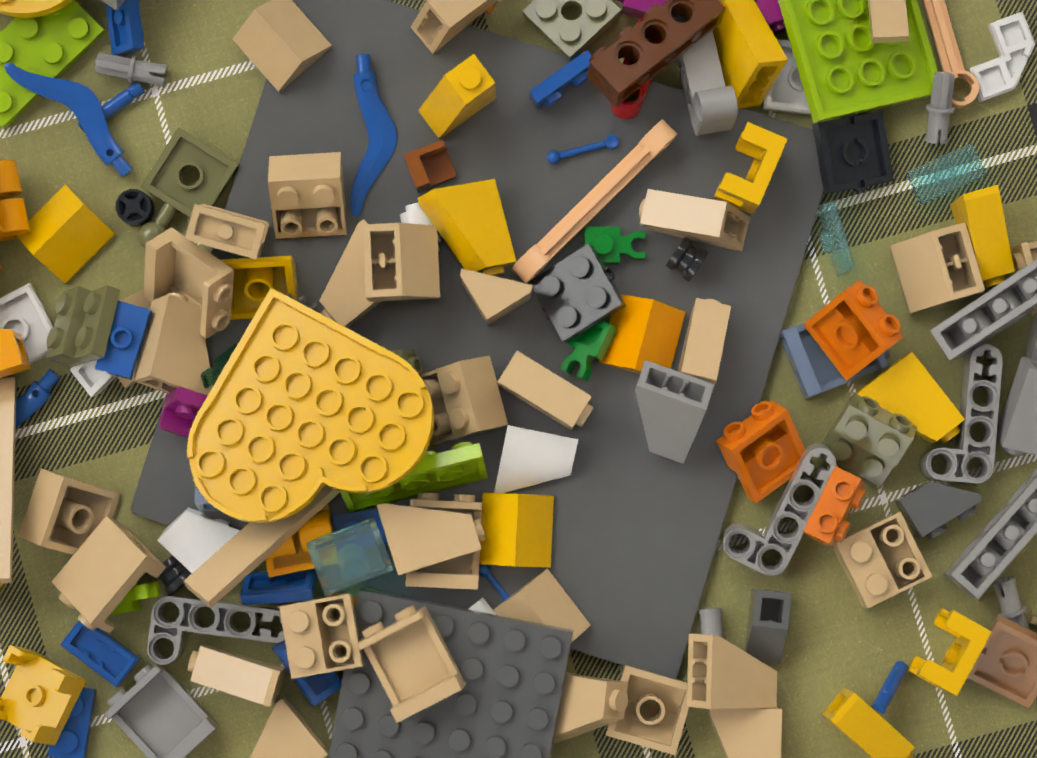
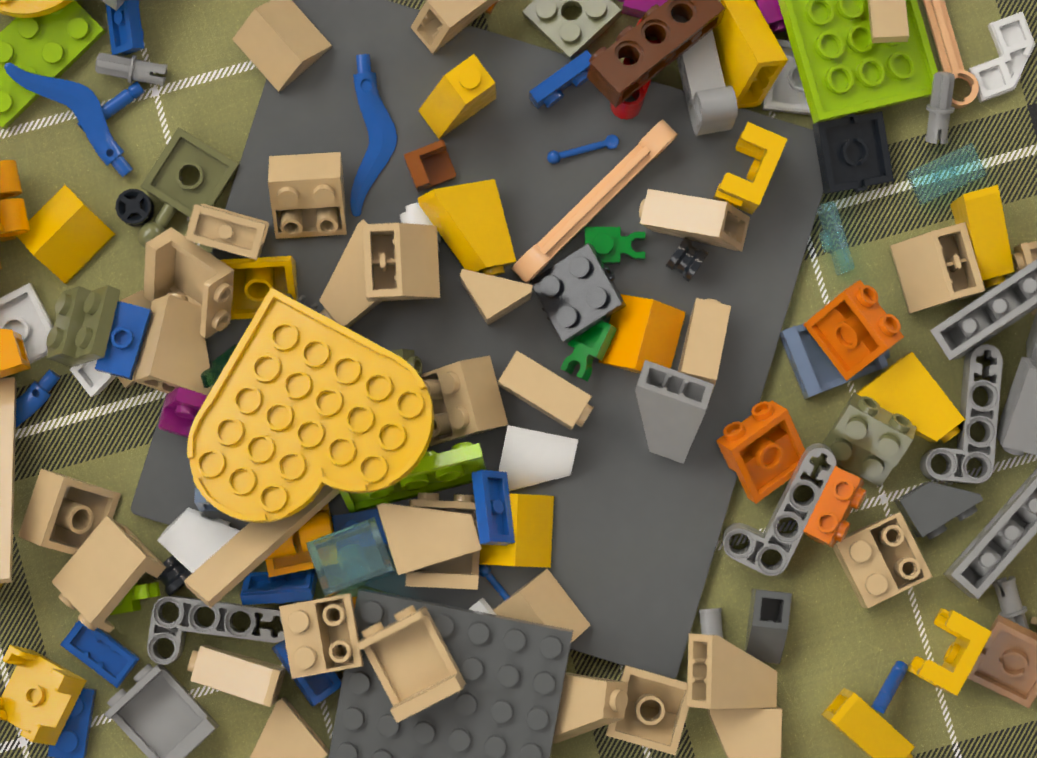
none -> blue plate [471,470,515,546]

